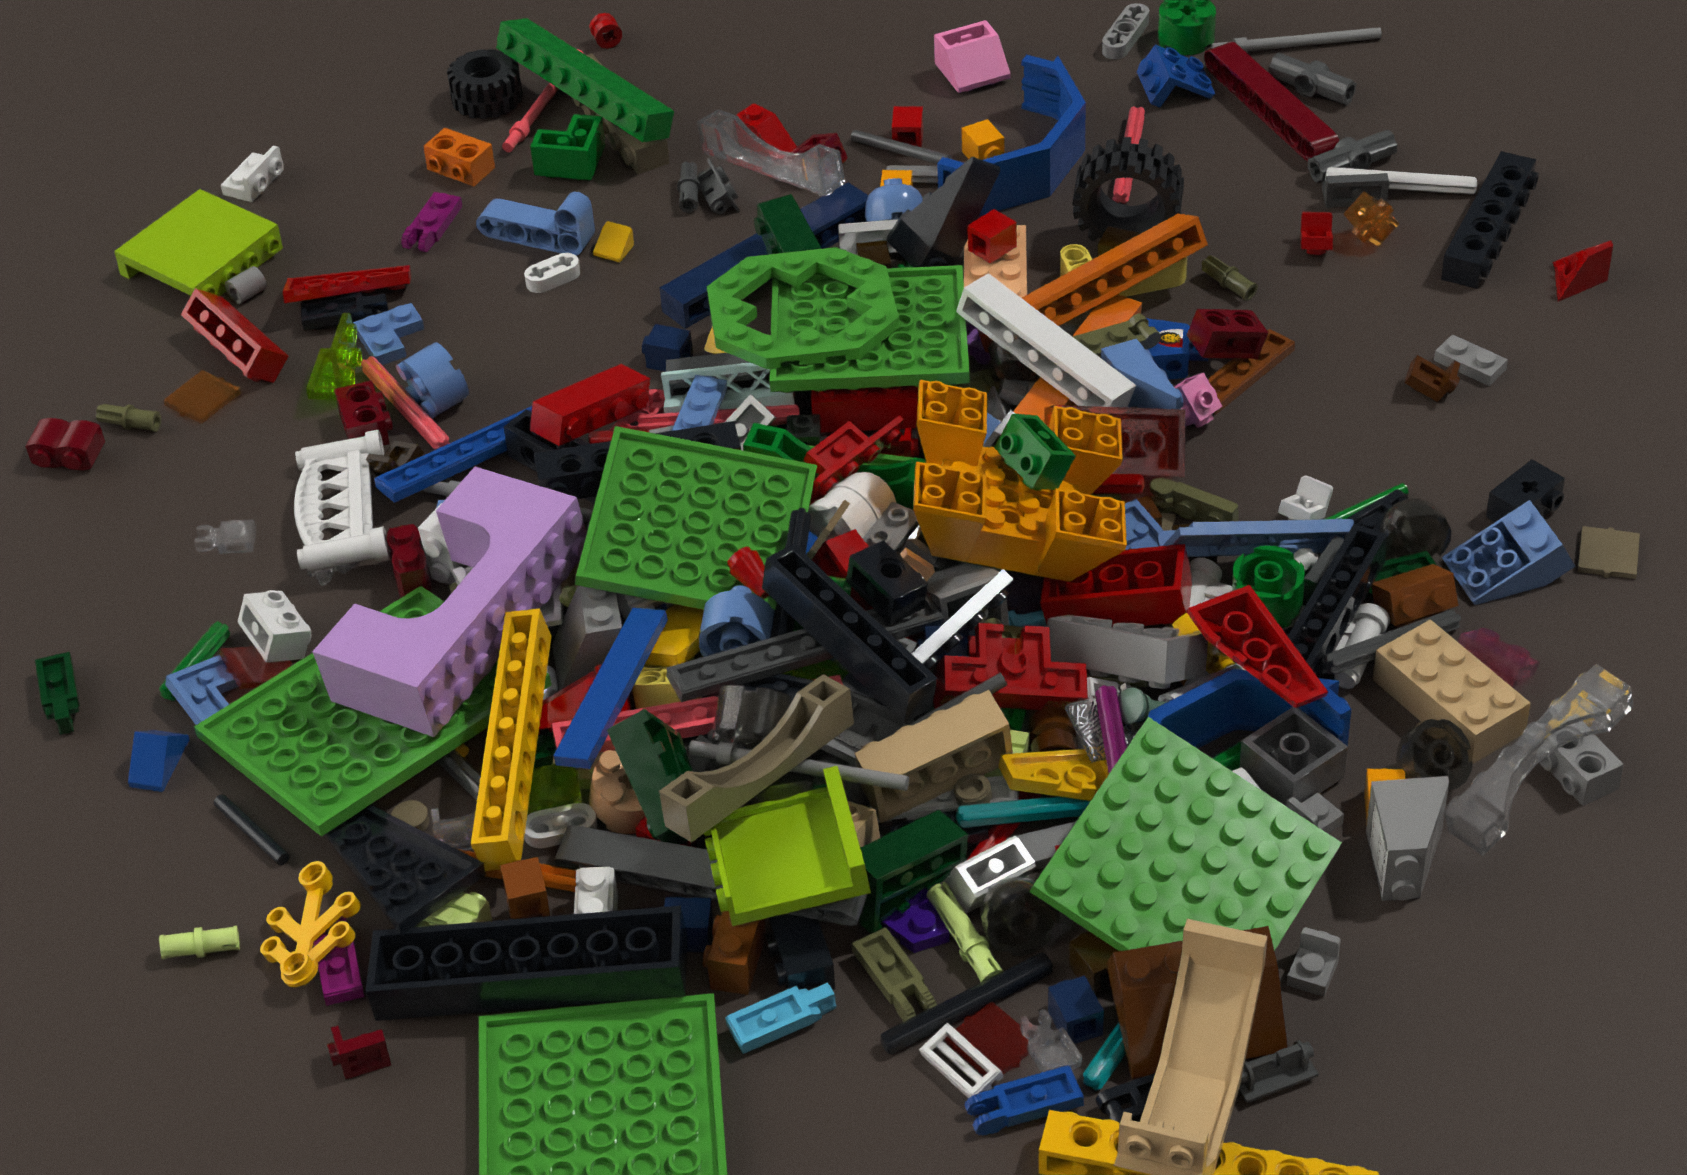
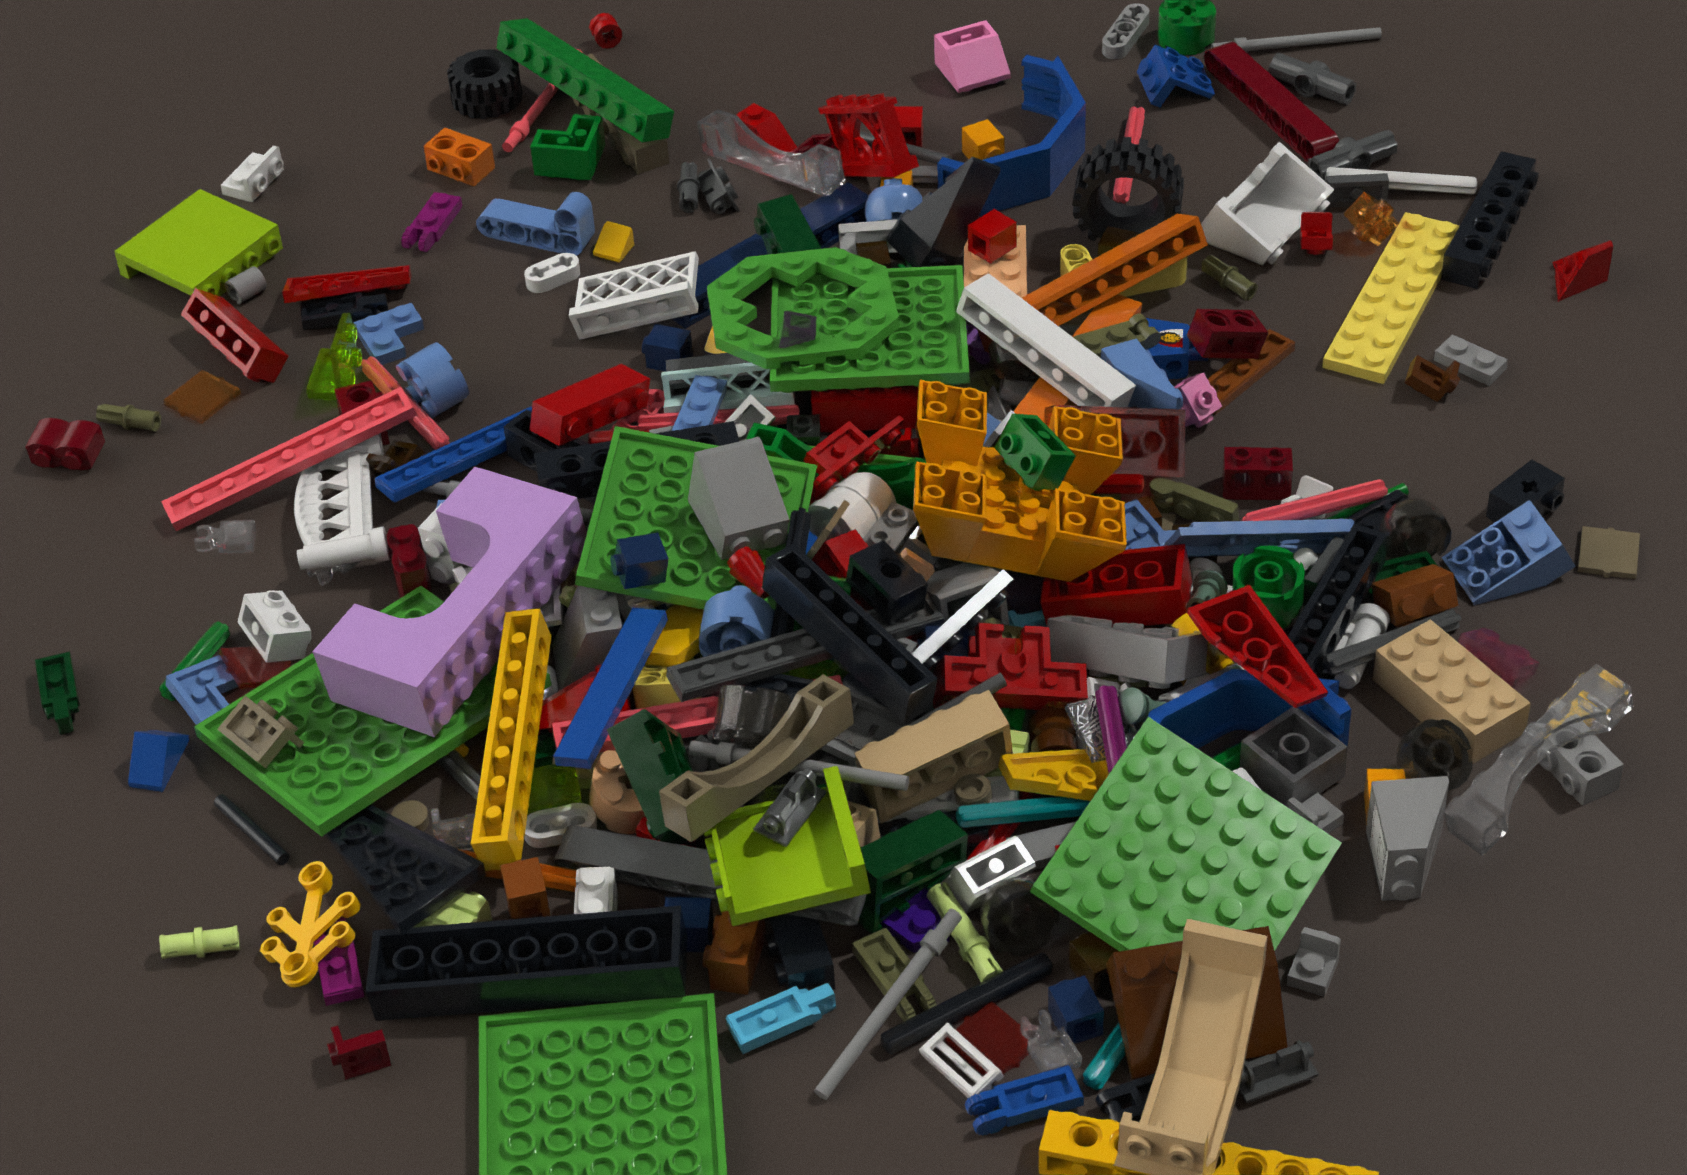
none -> coral plate [161,387,417,531]
none -> dark tan bracket [218,695,305,768]
none -> white fence [569,251,699,340]
none -> dark blue brick [610,533,669,589]
none -> light grey slope [688,437,790,560]
none -> dark grey hinge [753,769,826,847]
none -> slope [779,311,817,348]
none -> light grey bar [814,909,962,1100]
none -> red fence [818,93,919,177]
none -> sand green pin [1186,570,1228,609]
none -> white windscreen [1201,142,1334,266]
none -> dark red brick [1222,447,1293,500]
none -> coral axle [1242,479,1388,521]
none -> light yellow plate [1322,212,1460,384]

